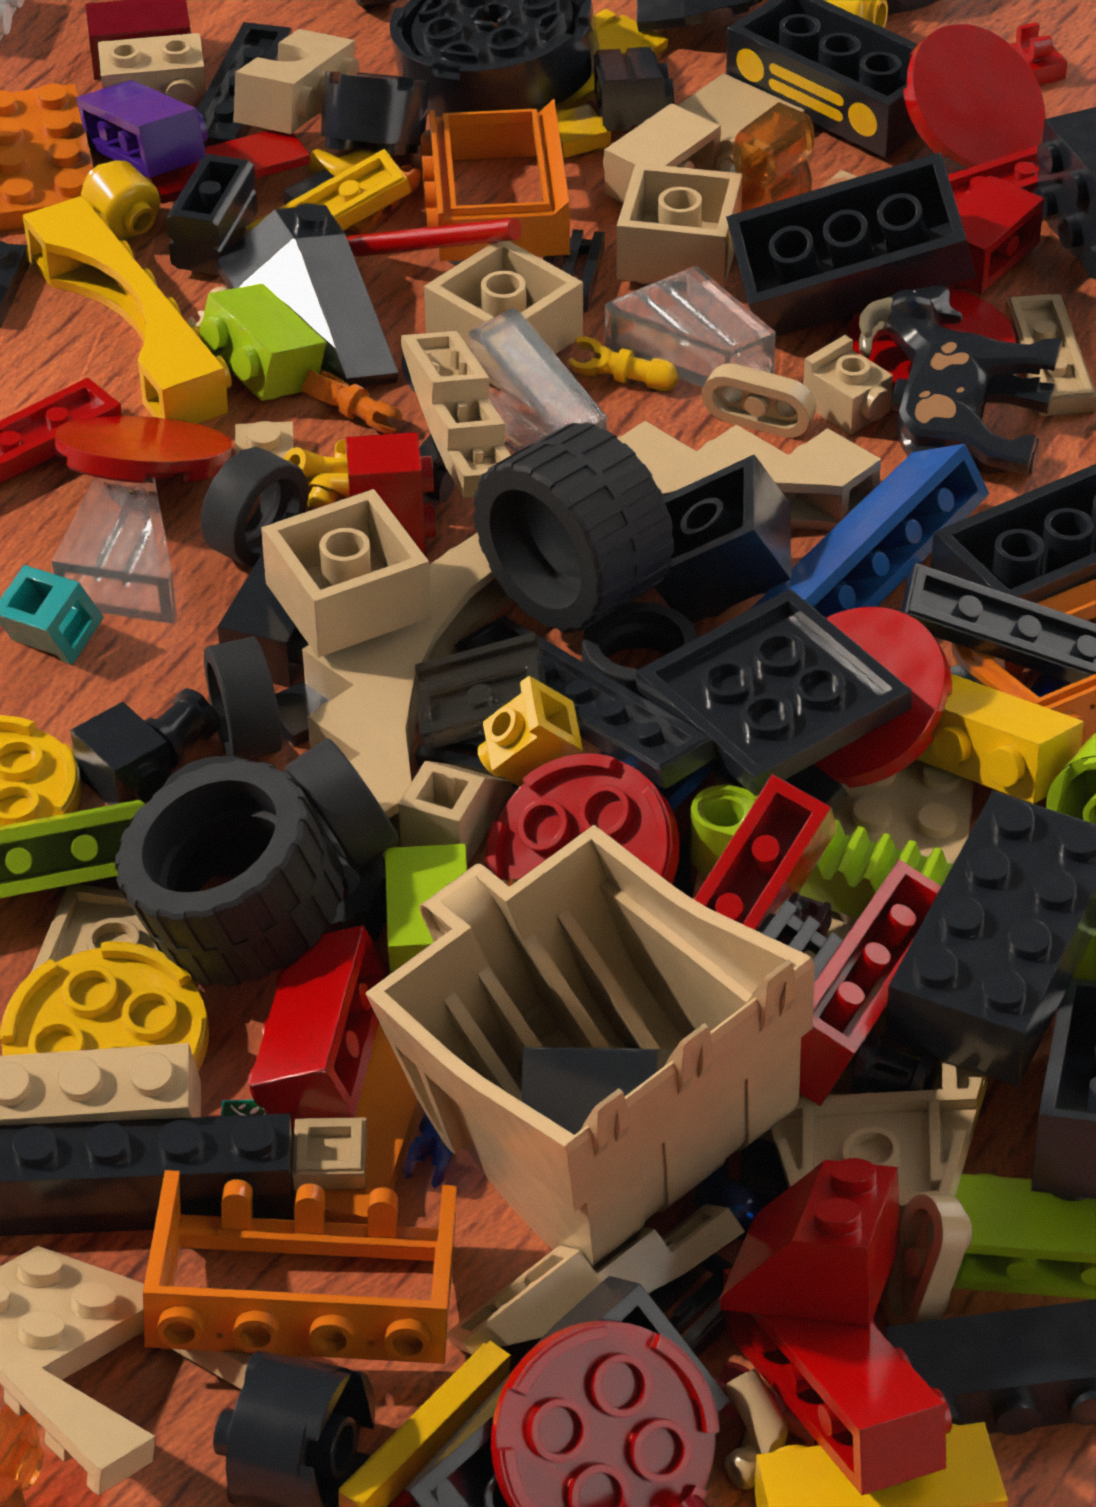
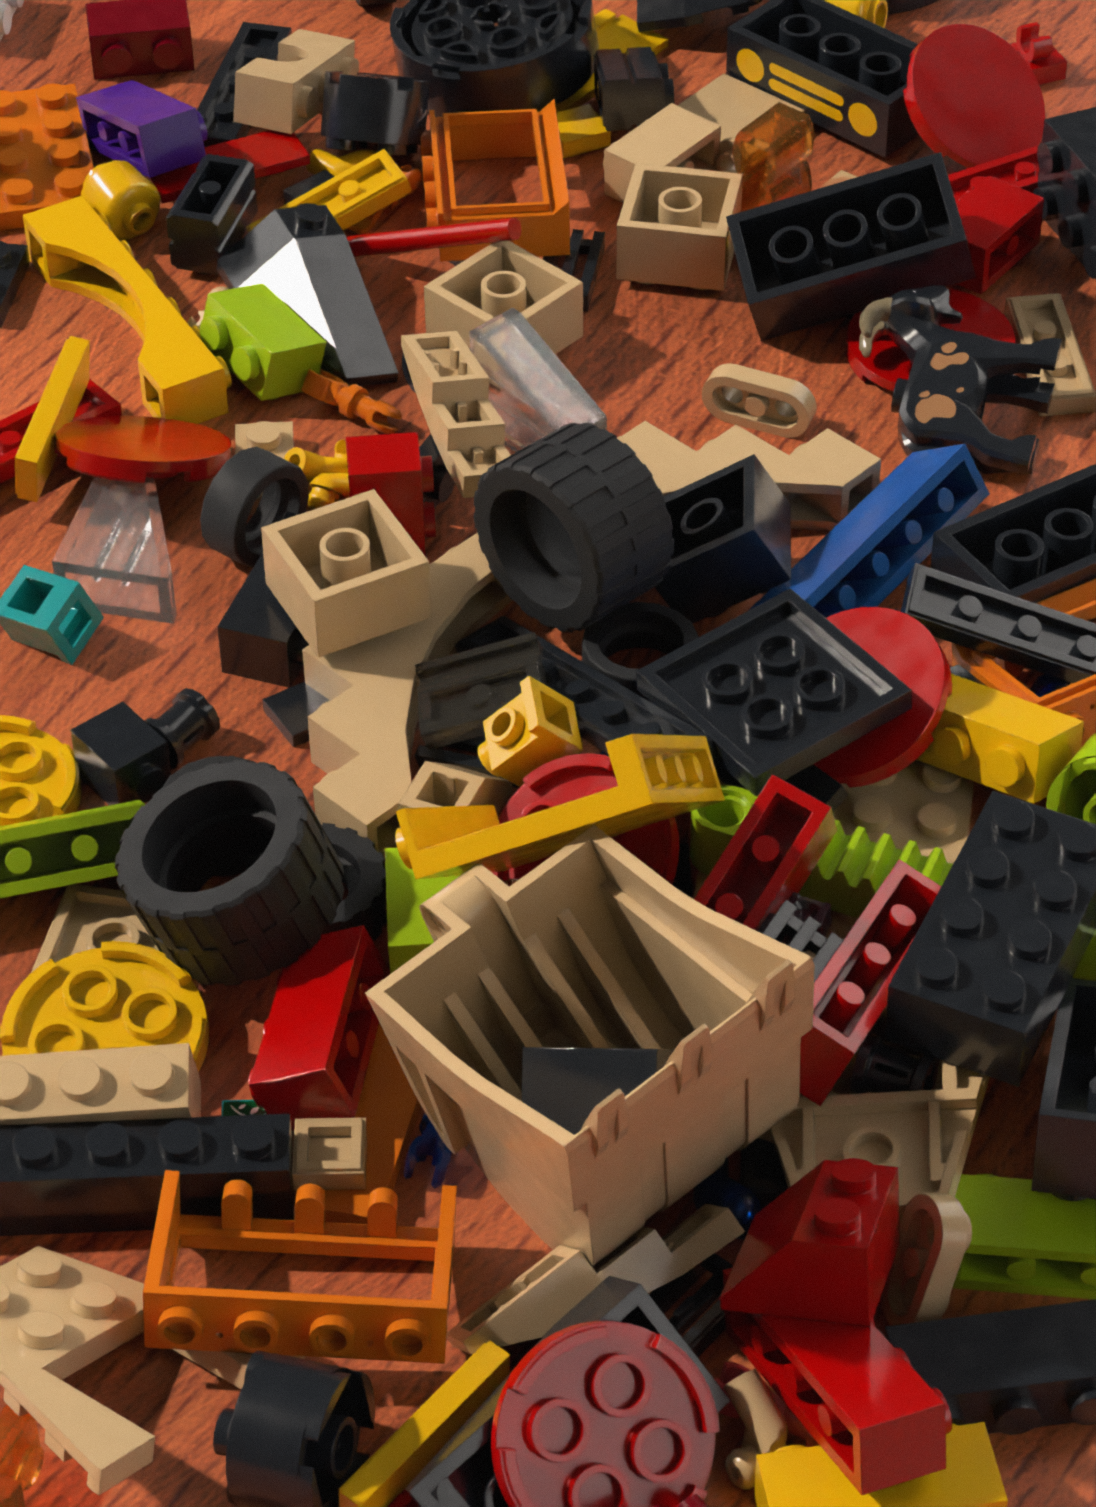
tan brick [98,33,206,110] -> none
black tyre [204,636,282,759] -> none
black tyre [285,738,398,871] -> none
yellow piece [568,336,678,391] -> none
clear slope [605,265,776,387] -> none
tan brick [803,335,893,435] -> none
none -> yellow tile [15,336,90,503]
none -> yellow panel [395,734,725,879]

